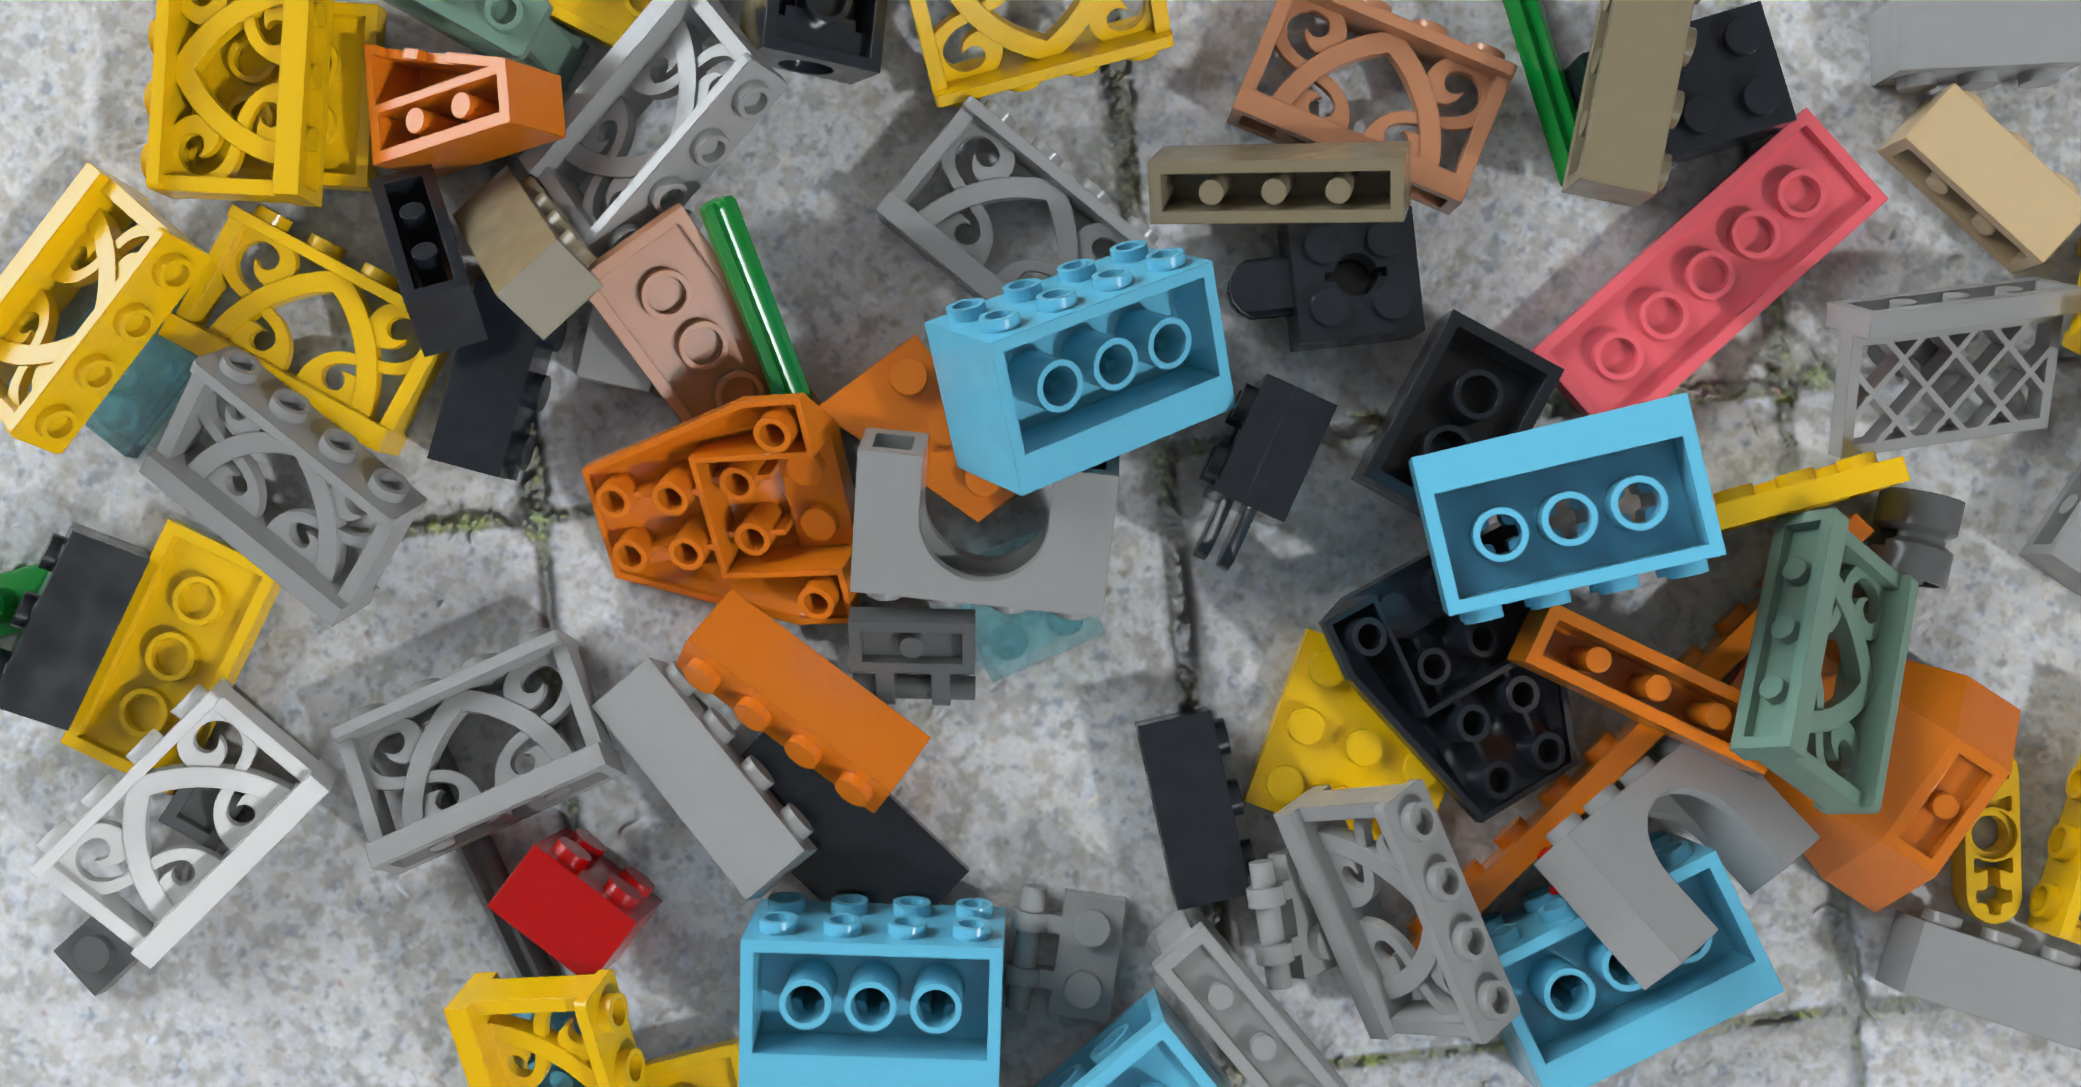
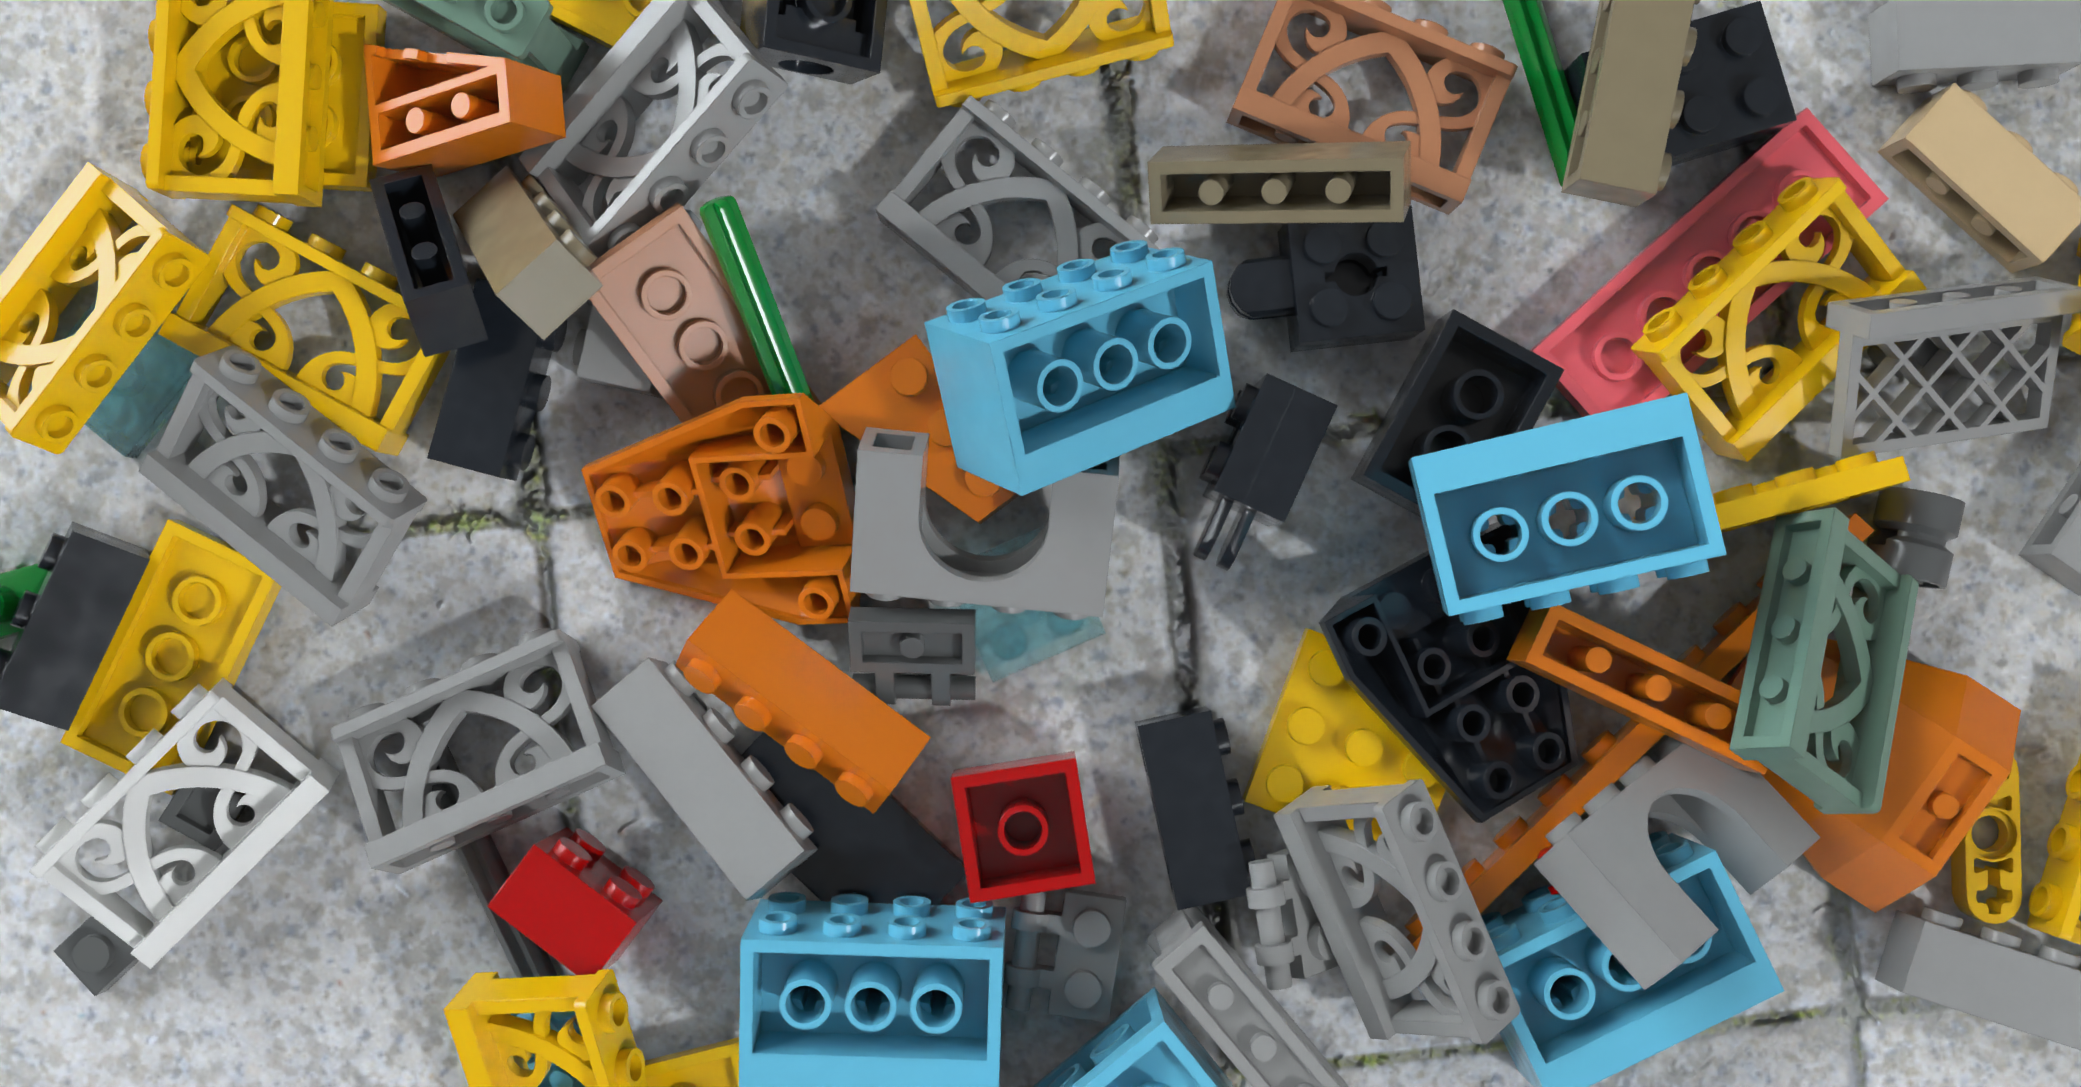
none -> red brick [950,751,1096,904]
none -> yellow fence [1631,177,1927,462]

